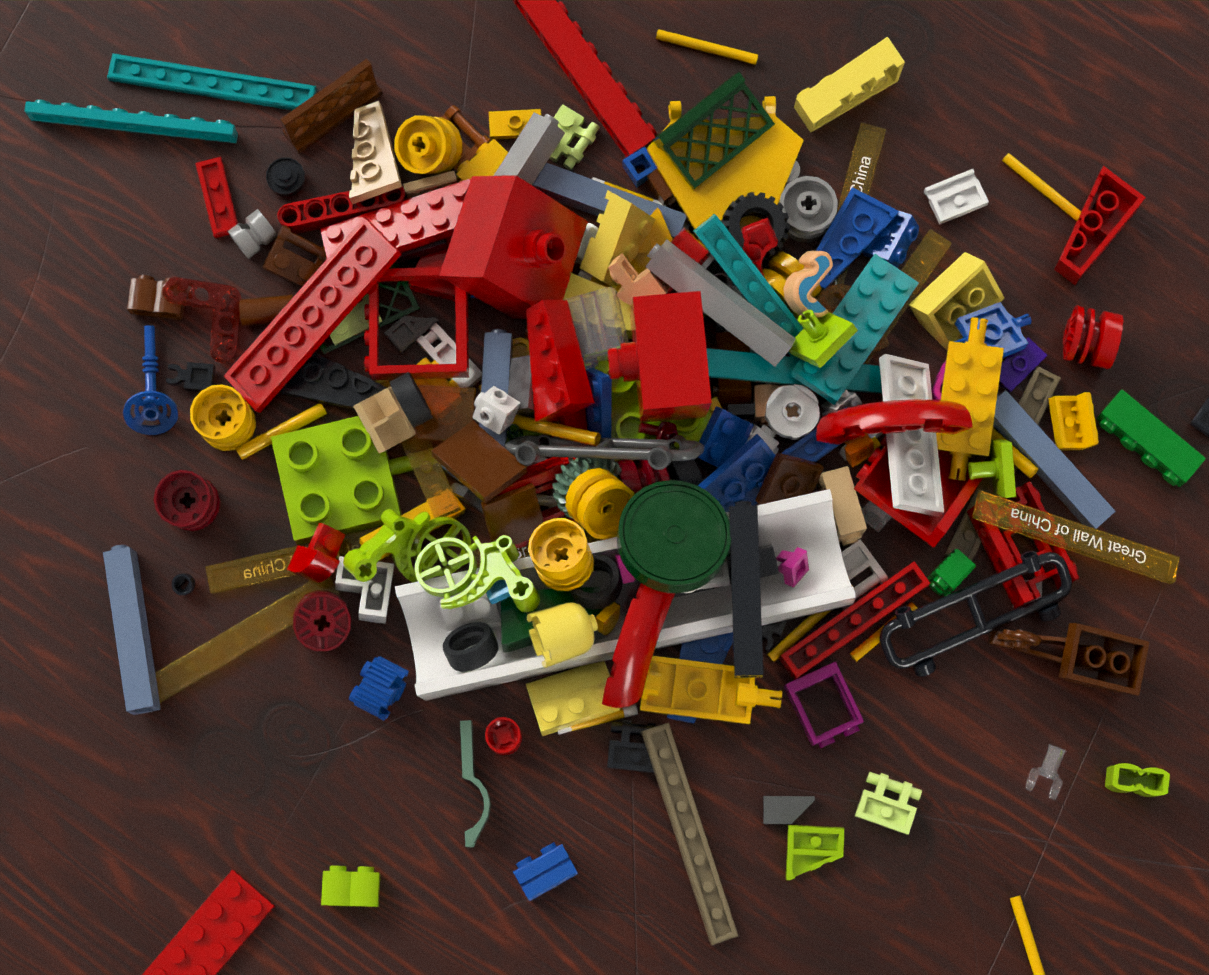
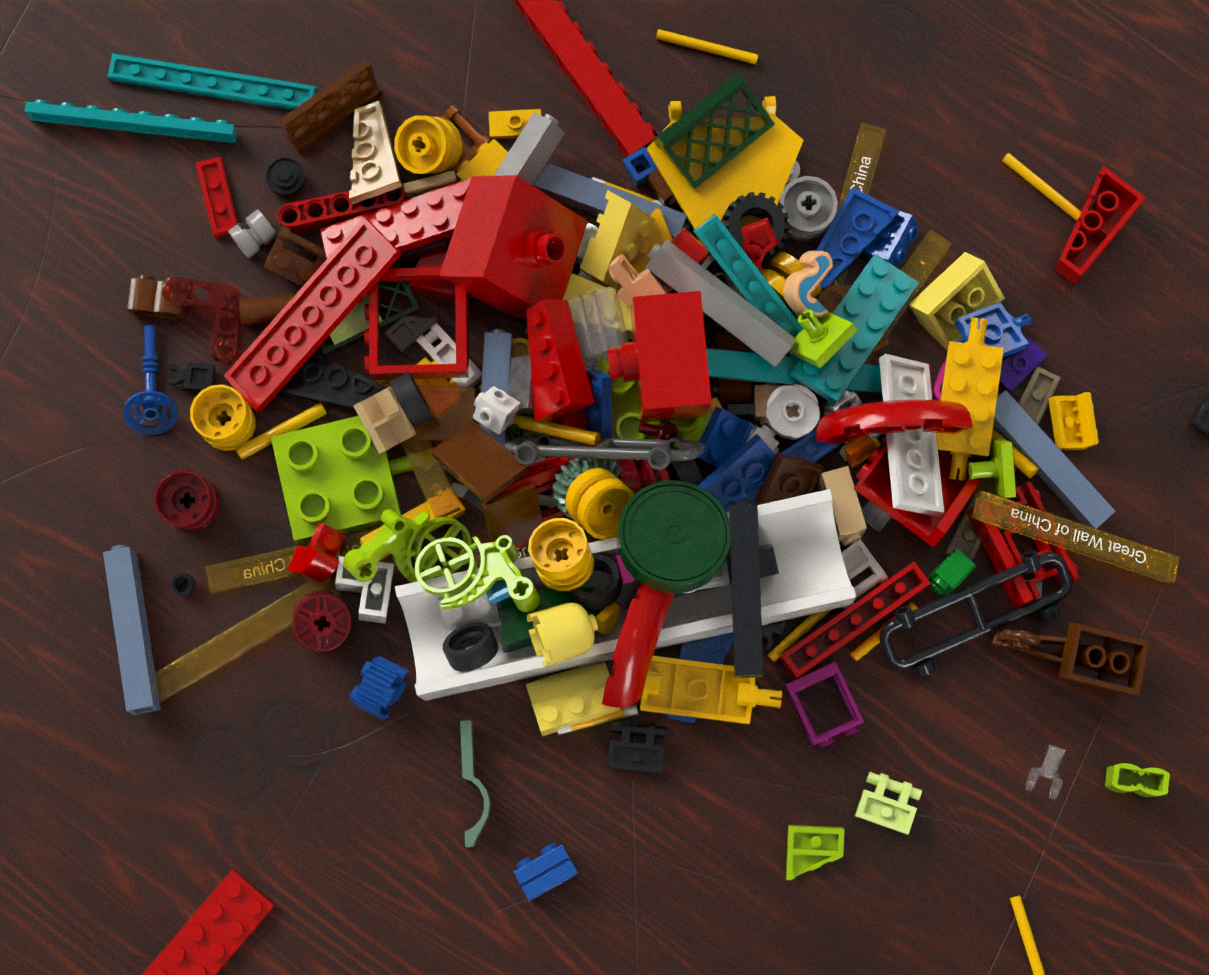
lime brick [321,866,380,907] -> none
red wheel [485,717,522,756] -> none
yellowish green plate [549,104,600,170] -> none
dark tan tile [641,723,738,945] -> none
dark grey tile [763,796,815,824] -> none
dark pink tile [776,547,809,587] -> none
light yellow wedge [794,37,905,133] -> none
white plate [924,169,989,225] -> none
red wheel [1063,305,1123,369] -> none
green brick [1096,389,1206,487] -> none

